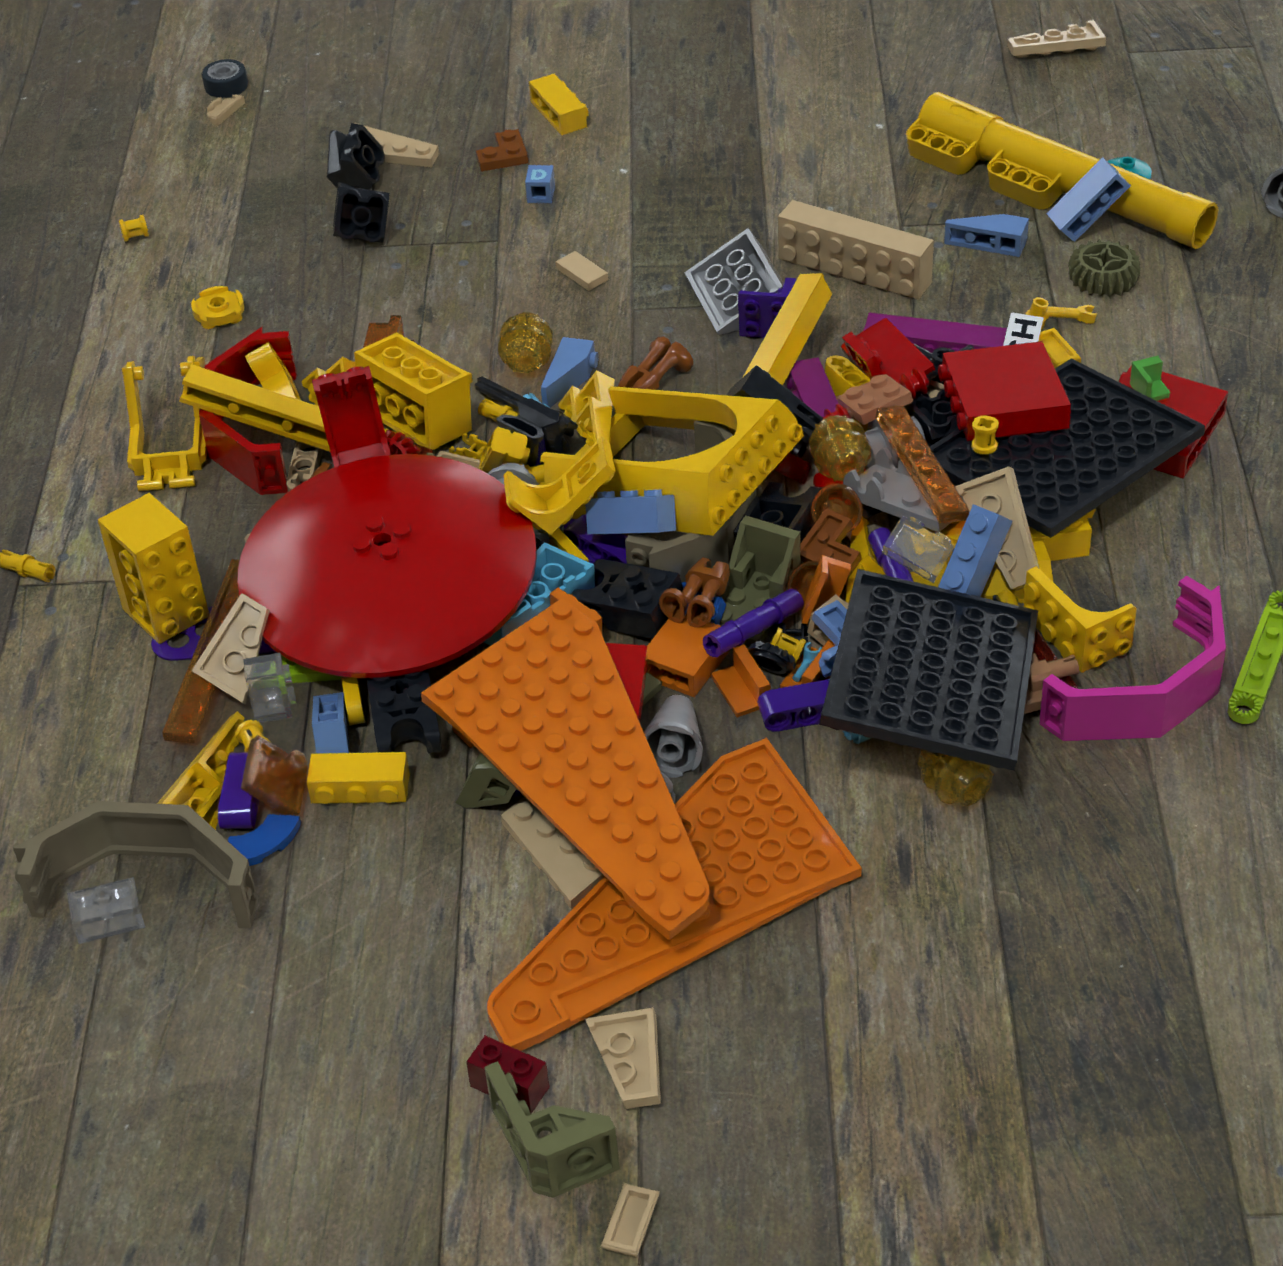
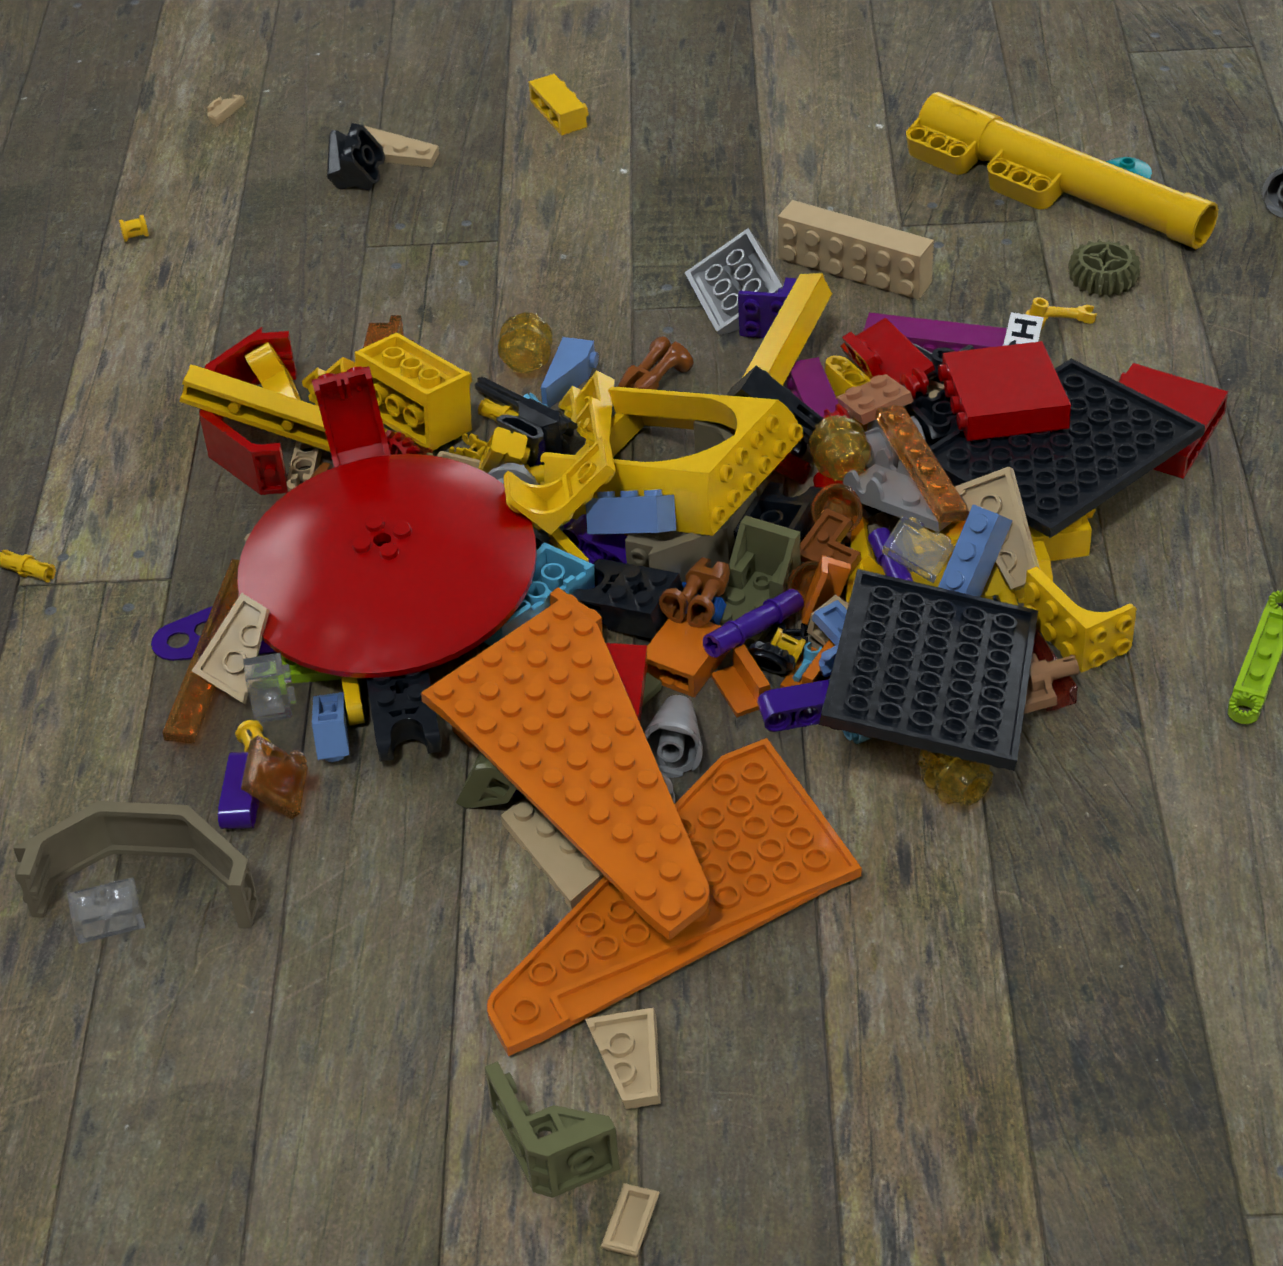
yellow brick [97,493,210,644] -> none
yellow piece [122,356,207,491] -> none
yellow wedge [157,711,245,830] -> none
yellow plate [191,286,245,329] -> none
black wheel [202,59,248,98] -> none
blue tile [228,814,301,866] -> none
yellow brick [307,752,410,804] -> none
black piece [333,182,389,243] -> none
dark red brick [466,1035,550,1114] -> none
dark orange plate [476,129,529,172] -> none
medium blue brick [525,165,555,203] -> none
tan tile [555,251,608,291] -> none
medium blue slope [944,214,1029,257] -> none
yellow bush [971,415,999,454] -> none
tan wing [1008,20,1106,58] -> none
yellow tile [1038,328,1081,368] -> none
dark pink panel [1039,576,1226,741] -> none
medium blue brick [1047,157,1131,242] -> none
bright green panel [1130,355,1170,401] -> none

